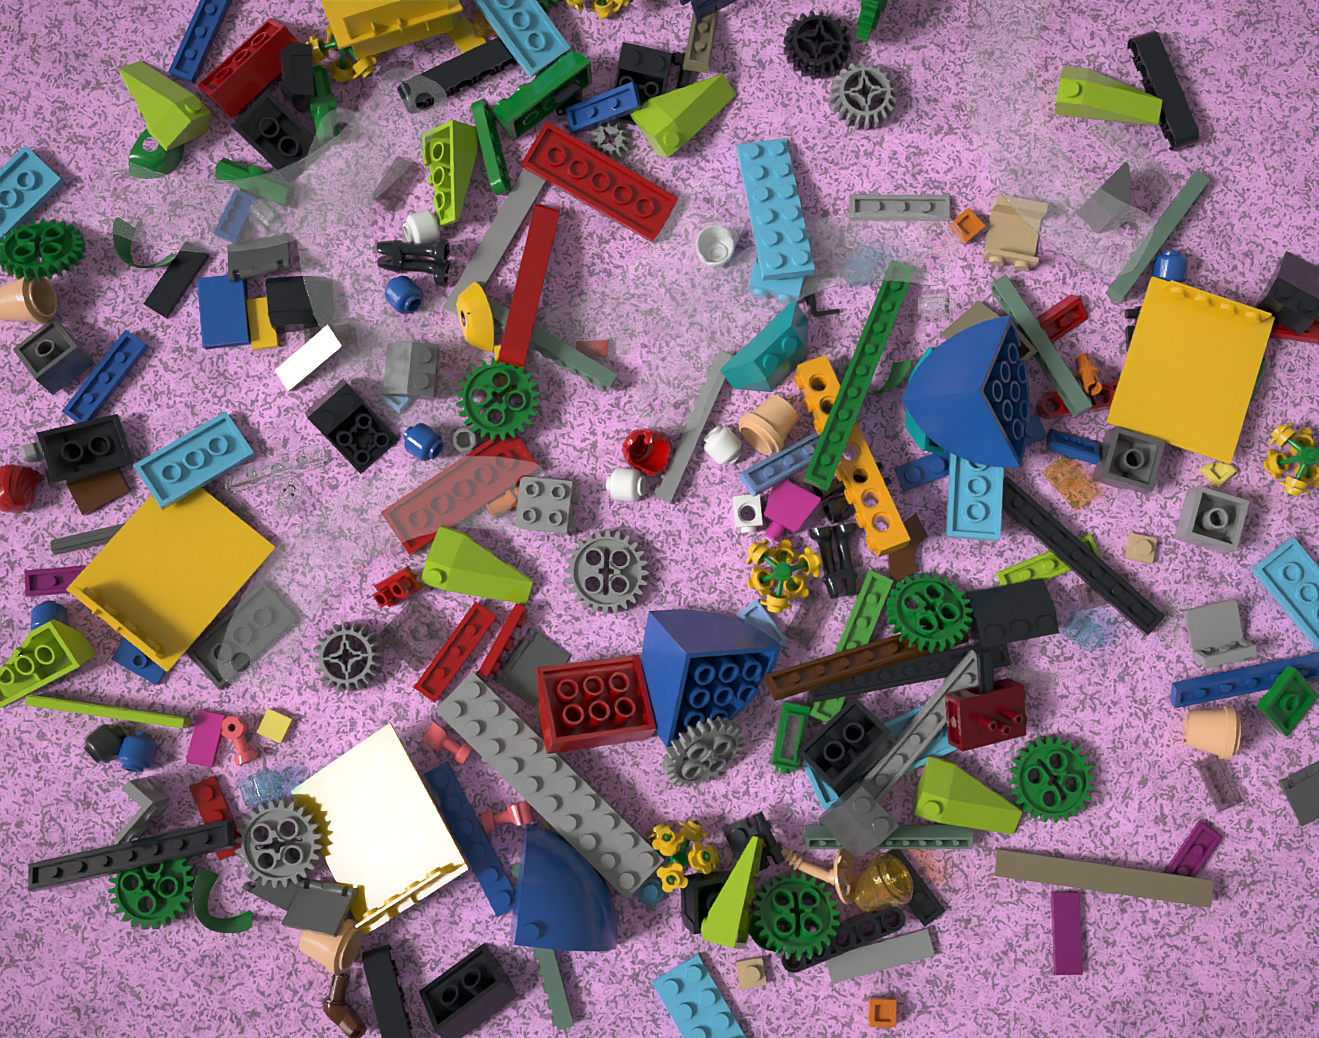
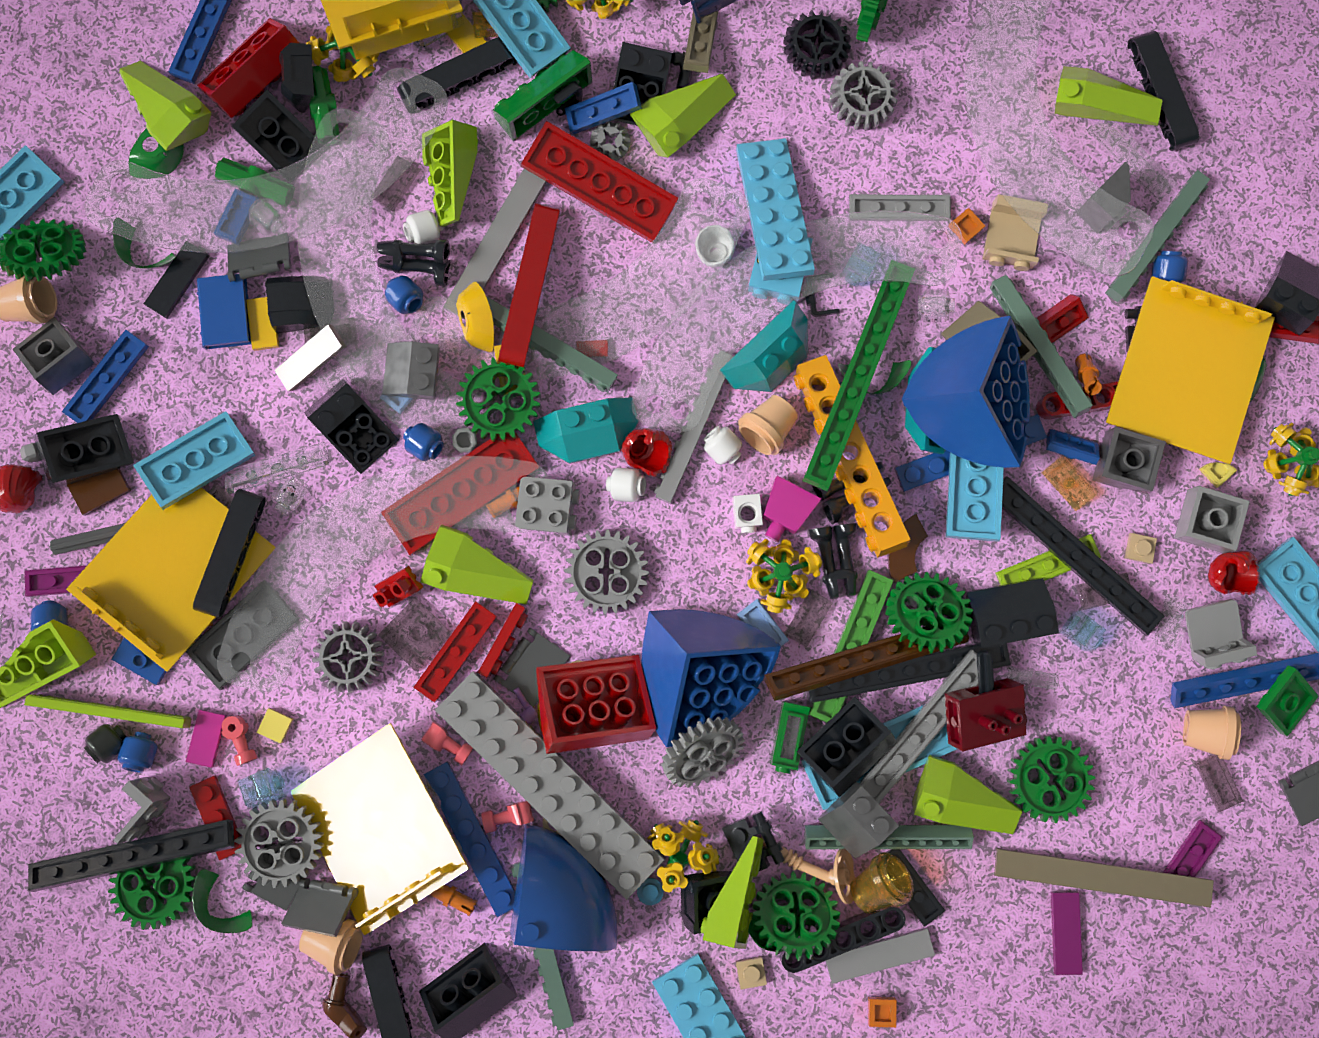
green beam [471,98,511,196] -> none
medium blue tile [738,432,821,497] -> none
none -> black beam [193,489,266,618]
none -> orange pin [429,885,478,917]
none -> medium lavender hand [513,687,538,724]
none -> teal wedge [533,397,639,464]
none -> red hair [1208,551,1261,595]

